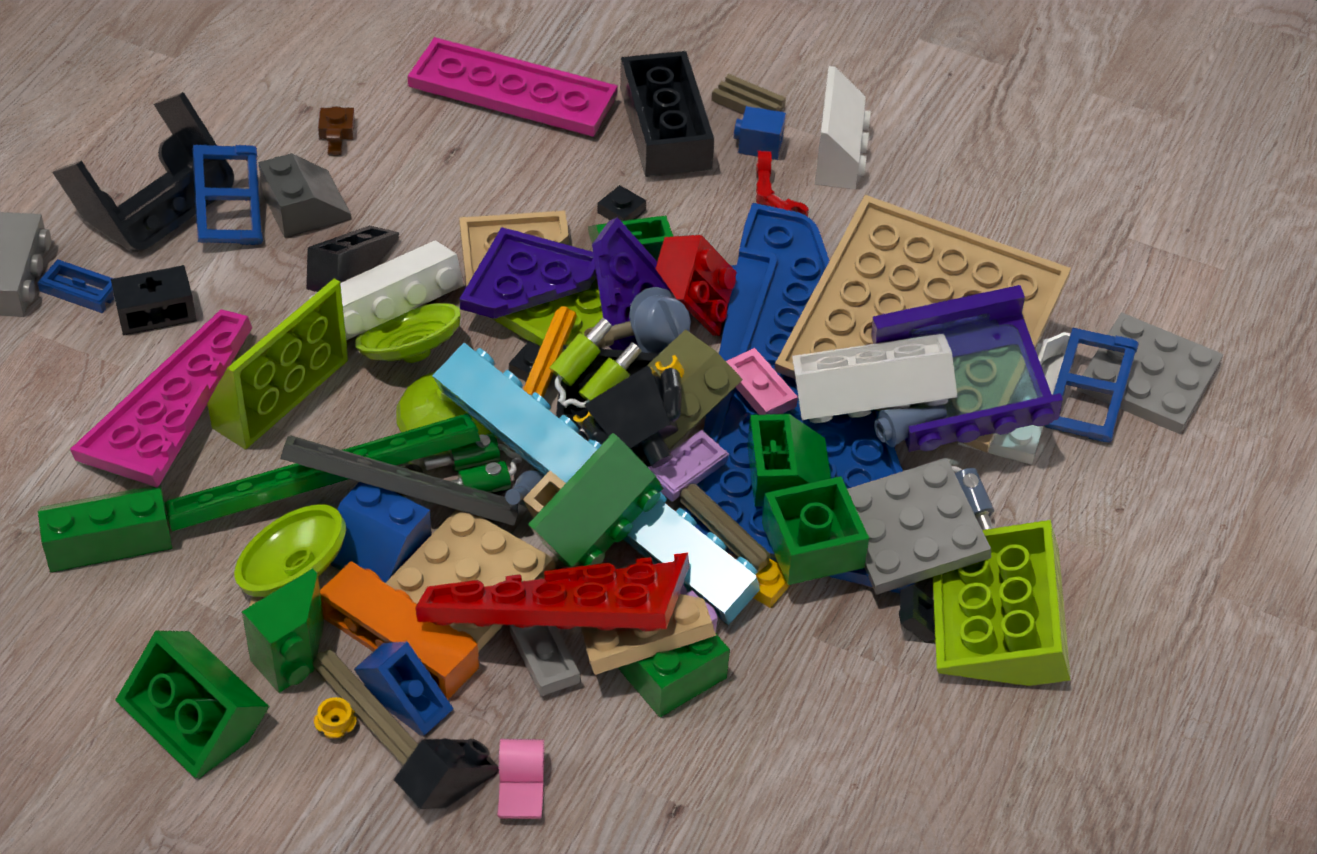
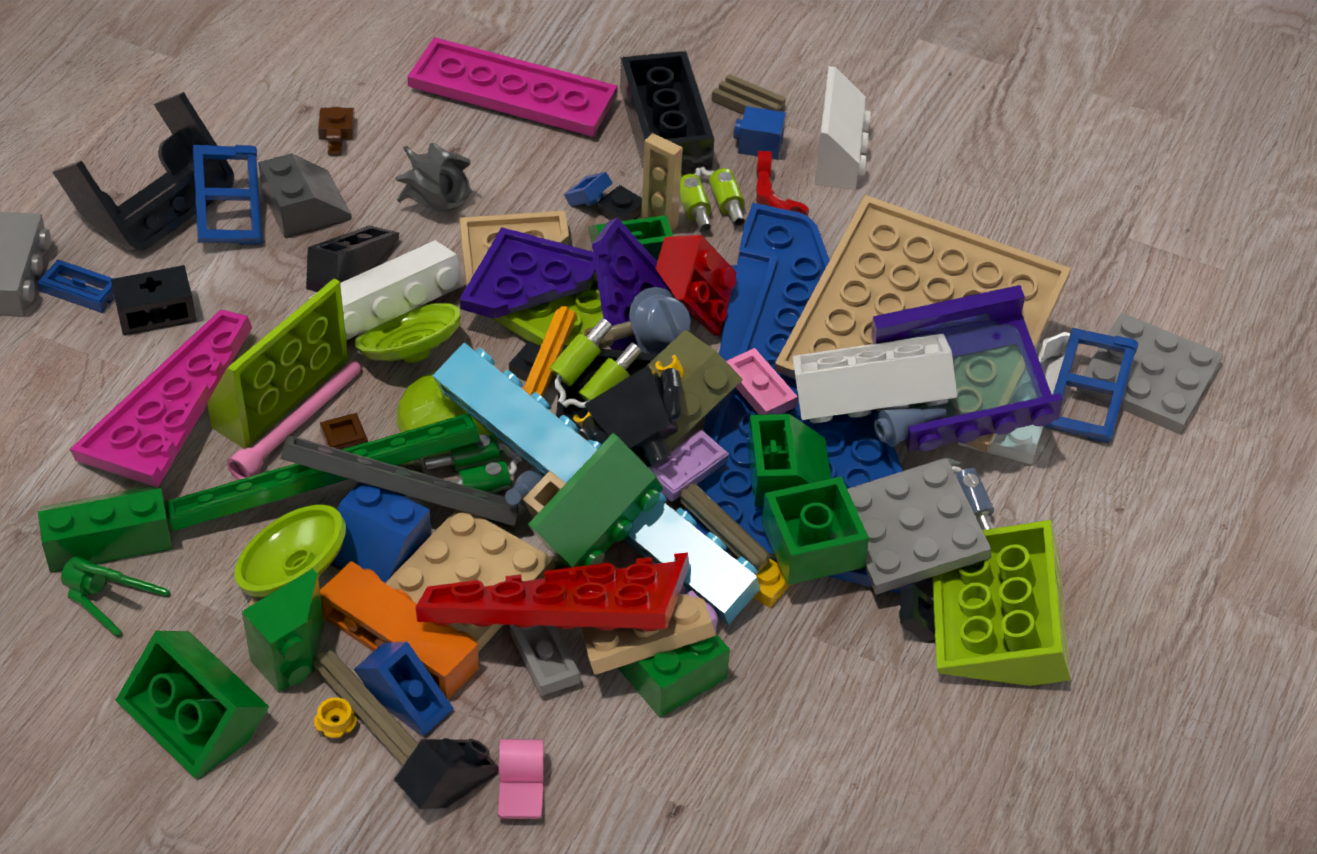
none -> green plant [61,556,170,637]
none -> bright pink piece [227,361,361,480]
none -> reddish brown tile [320,412,368,450]
none -> dark grey hair [395,143,473,212]
none -> blue plate [564,172,613,206]
none -> tan plate [641,133,683,232]
none -> lime piece [680,167,745,233]

